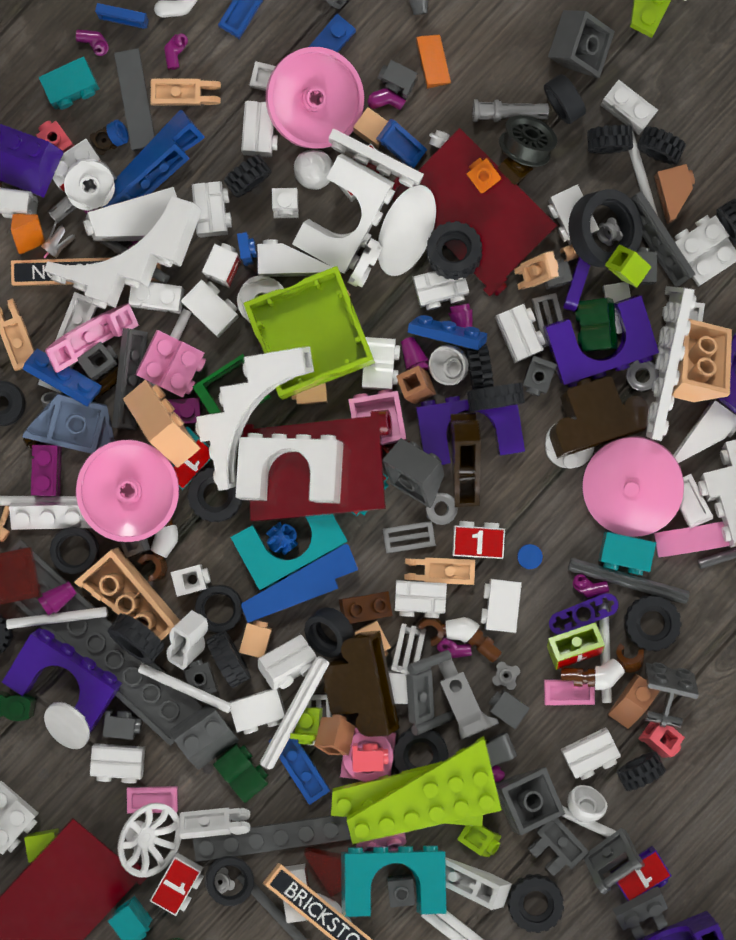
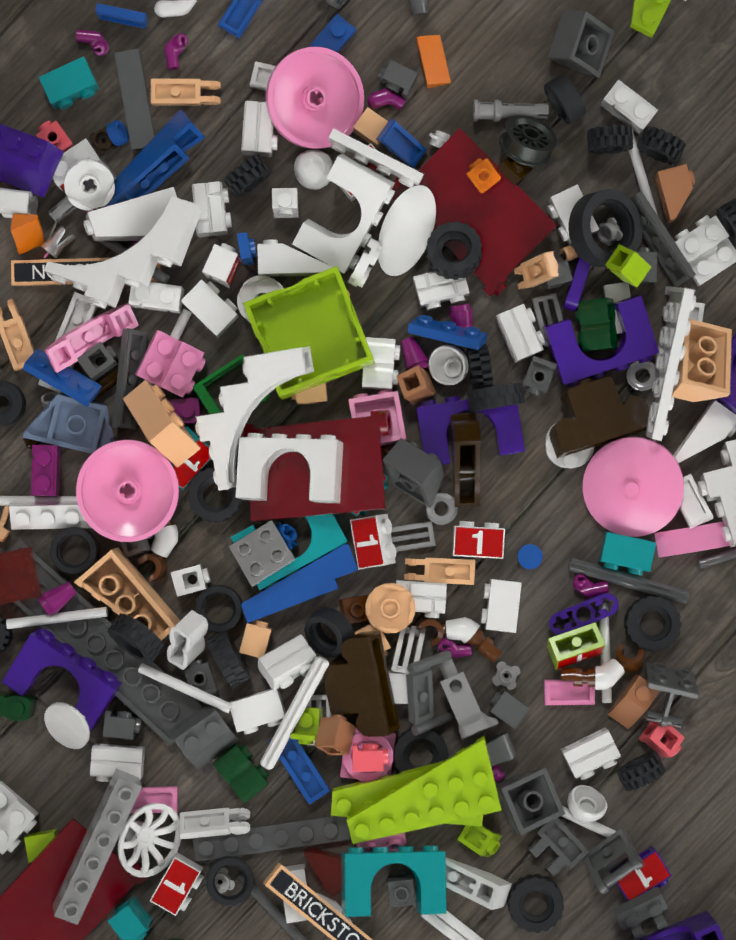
none -> light grey brick [53,769,142,925]
none -> light grey hinge [229,520,295,586]
none -> brick [350,514,396,570]
none -> light nougat tile [365,583,415,633]

